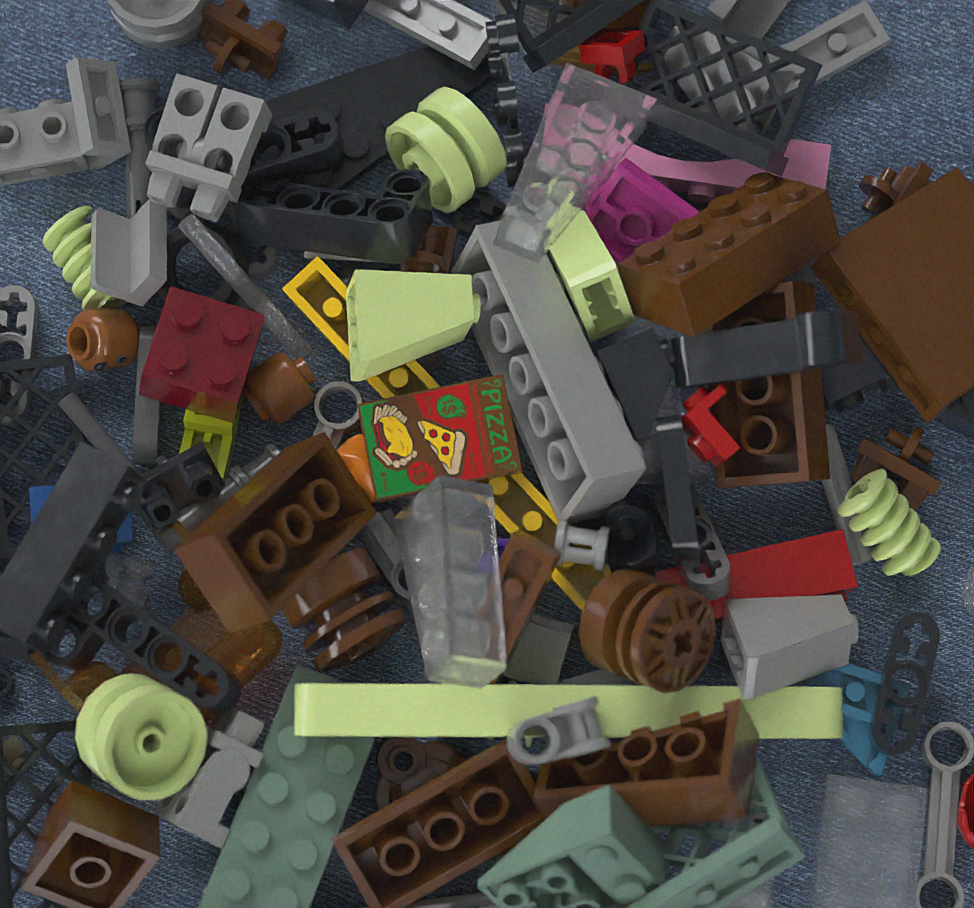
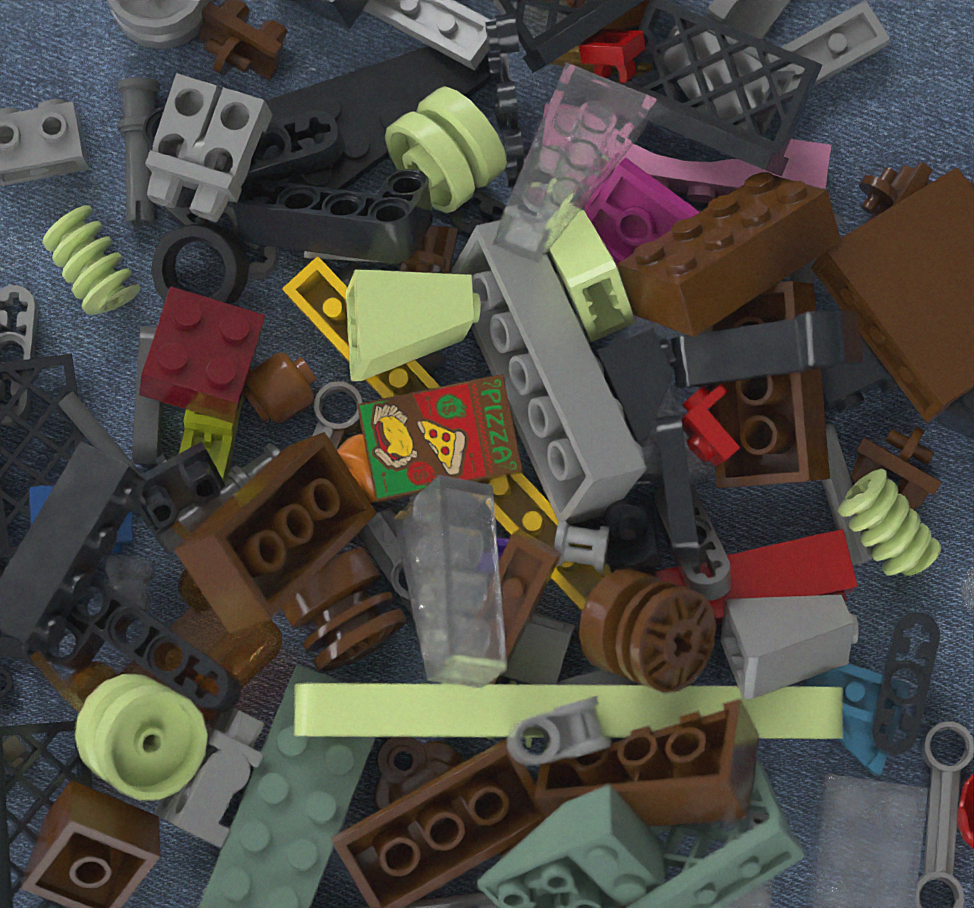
light grey panel [66,57,131,170] -> none
dark orange head [66,307,140,371] -> none
light grey panel [91,199,167,306] -> none
clear bar [179,214,317,365] -> none

